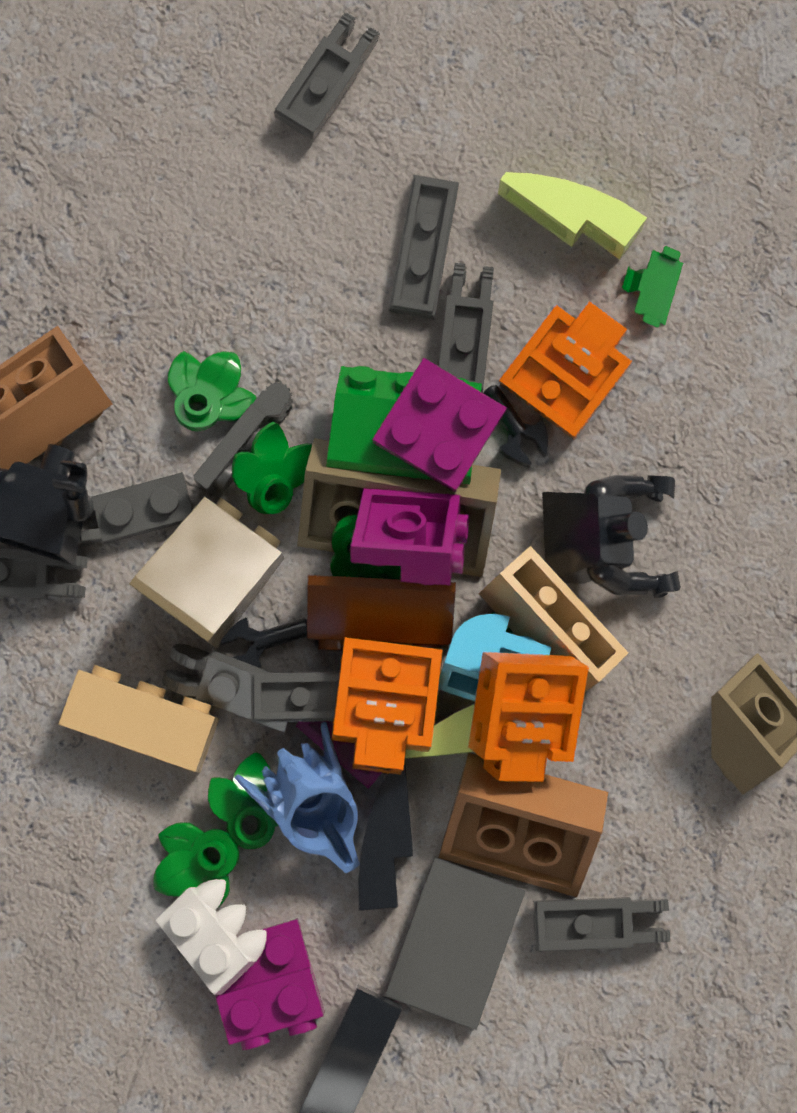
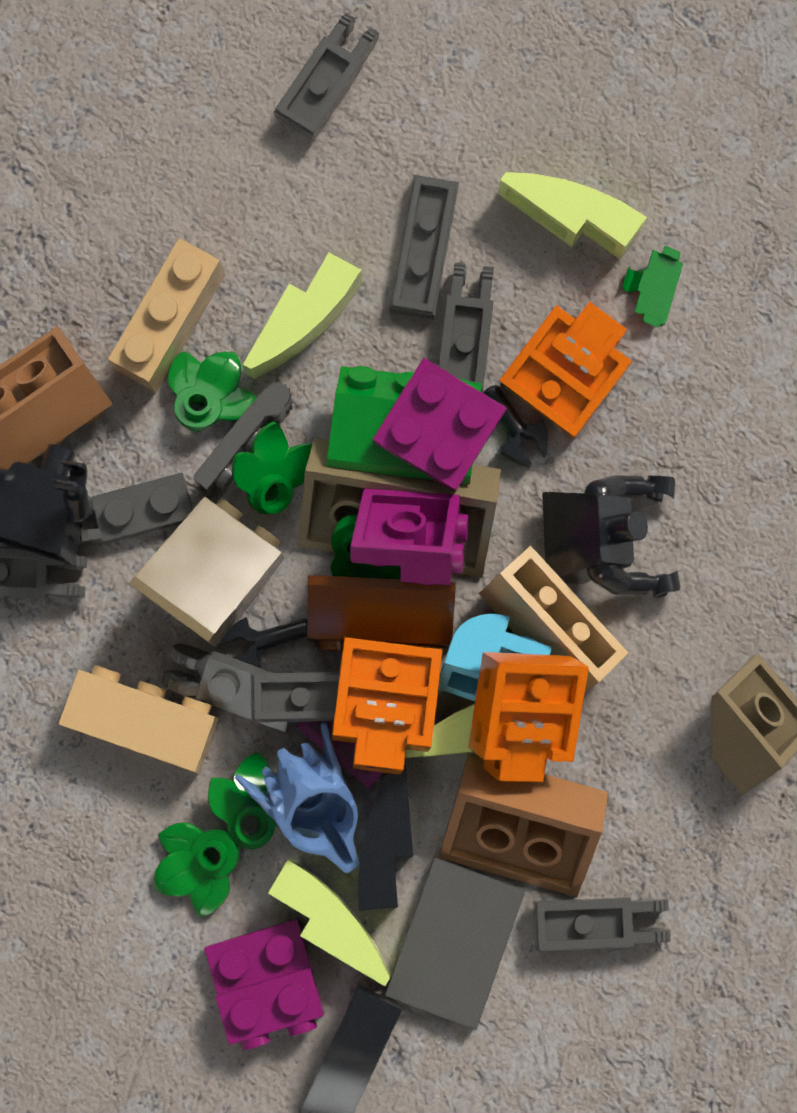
white plate [156,879,267,995] -> none
none -> tan brick [108,238,225,393]
none -> yellowish green slope [243,252,362,379]
none -> yellowish green slope [268,858,390,986]

